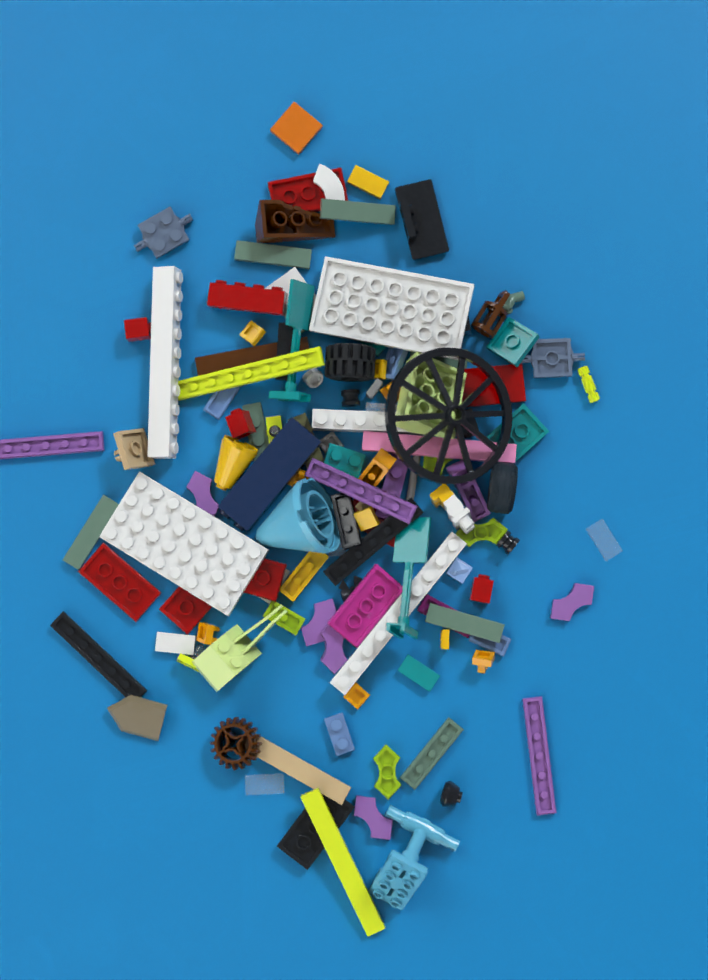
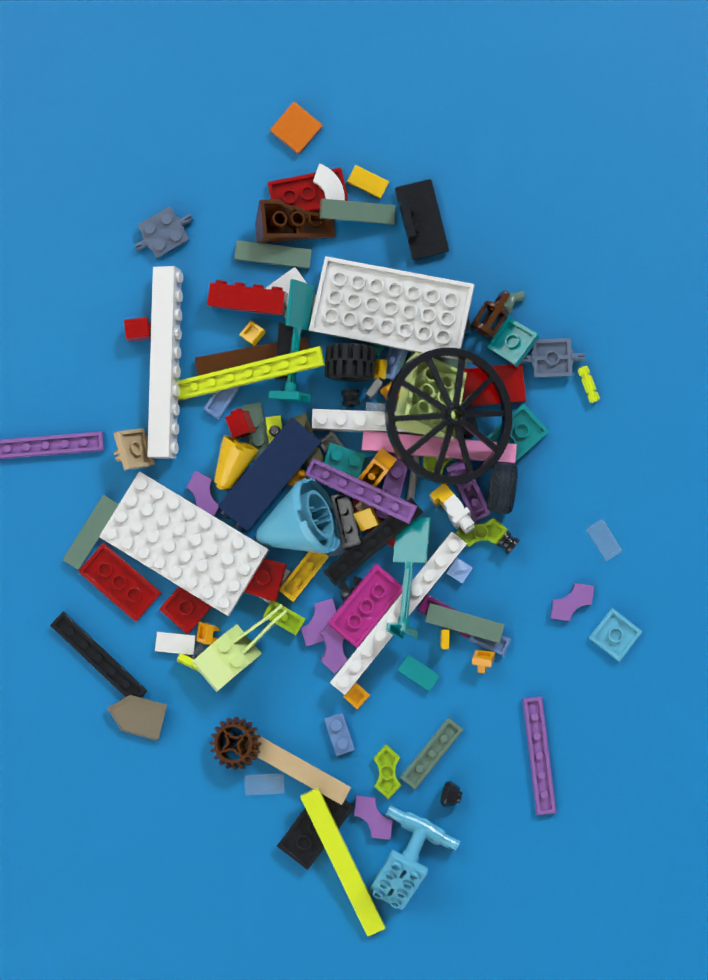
white tile [302,368,324,388] -> none
red brick [469,574,494,604] -> none
none -> medium azure tile [588,608,643,662]

